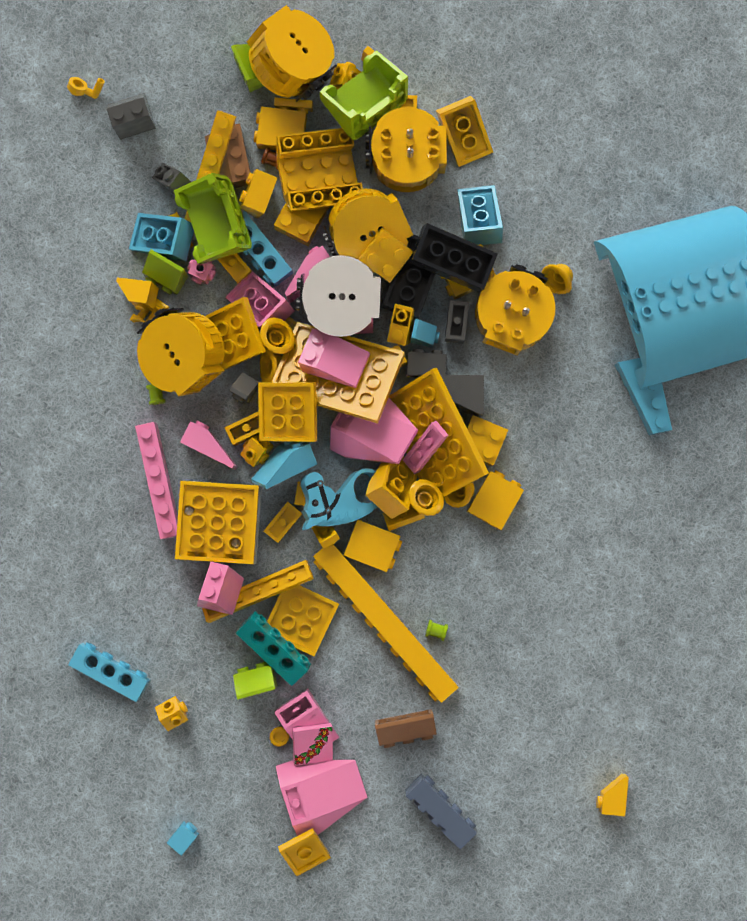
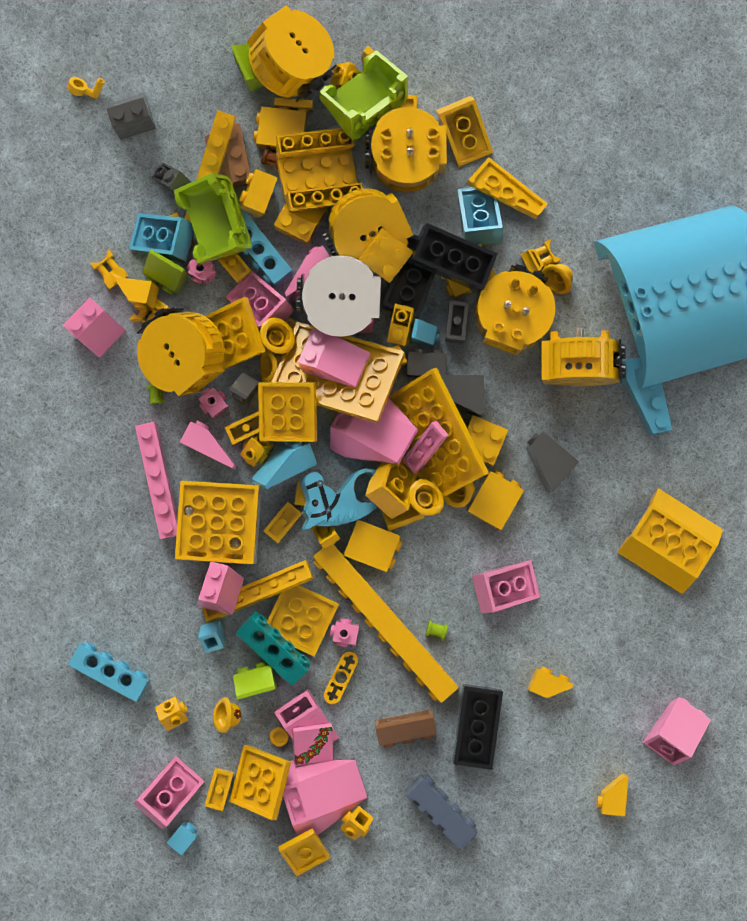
none -> bright pink slope [63,297,126,358]
none -> yellow piece [90,249,129,290]
none -> bright pink slope [133,756,205,829]
none -> medium azure brick [198,620,226,653]
none -> bright pink brick [199,388,229,419]
none -> yellow plate [204,767,234,811]
none -> yellow hat [212,697,242,733]
none -> yellow plate [229,745,291,820]
none -> yellow beam [324,651,358,704]
none -> bright pink brick [330,618,359,647]
none -> yellow brick [340,806,374,841]
none -> black brick [452,684,503,770]
none -> yellow wing [466,157,548,219]
none -> bright pink slope [472,560,540,613]
none -> yellow piece [520,239,561,273]
none -> dark grey slope [526,432,579,493]
none -> yellow slope [527,666,574,698]
none -> yellow piece [542,328,626,386]
none -> yellow slope [617,488,723,594]
none -> bright pink slope [643,697,711,765]

